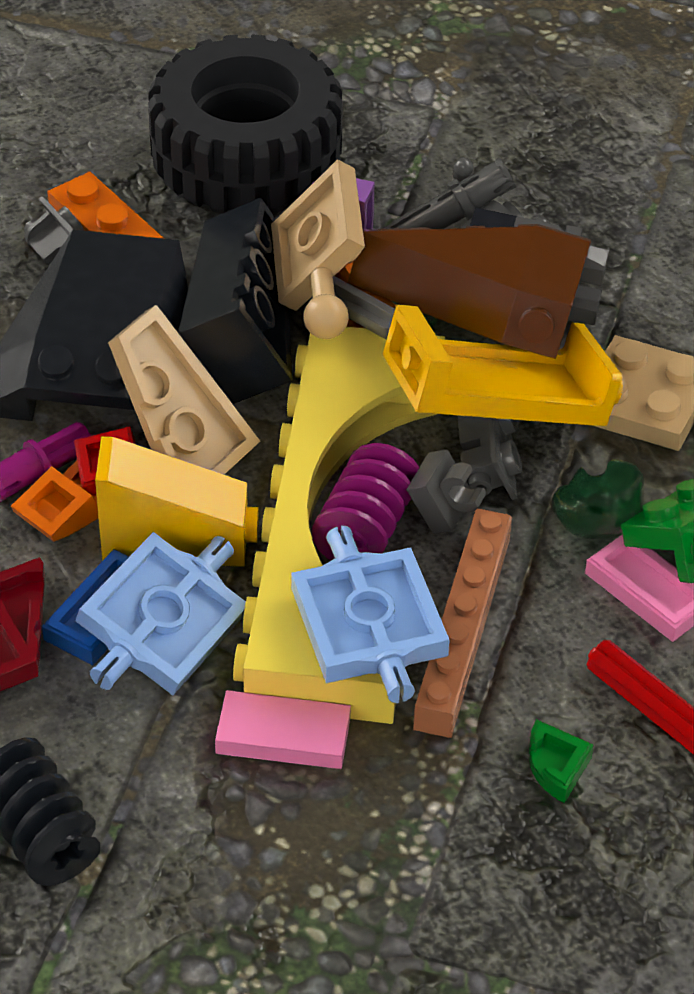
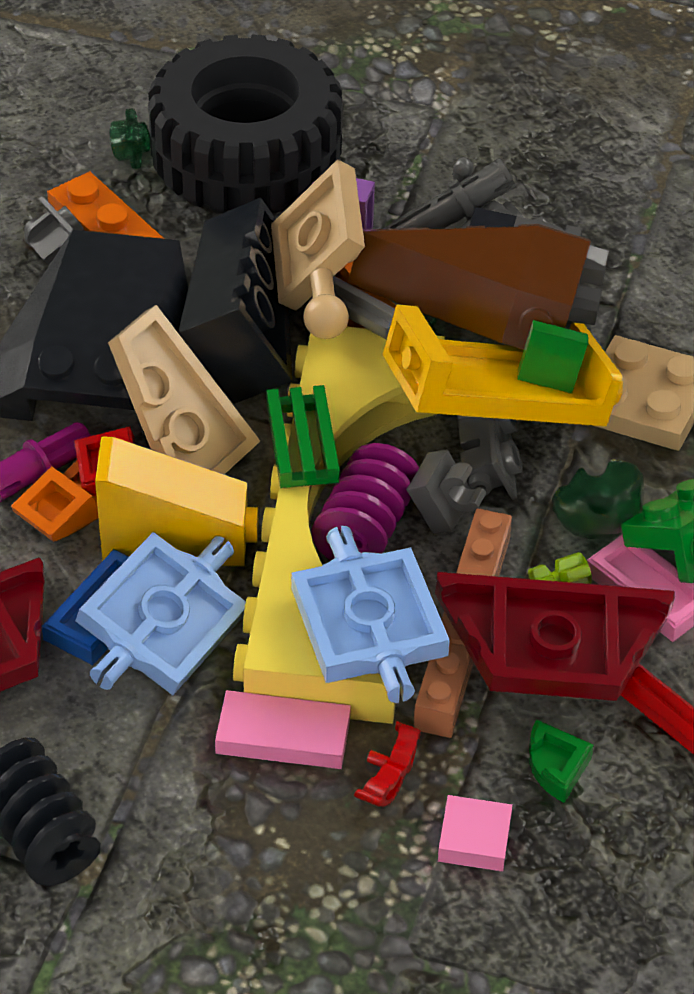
none -> clear green plate [109,108,150,169]
none -> green tile [267,385,339,488]
none -> red piece [354,721,420,807]
none -> dark red wing [435,572,675,701]
none -> bright pink tile [438,795,513,871]
none -> green tile [517,320,588,393]
none -> lime piece [528,552,592,584]

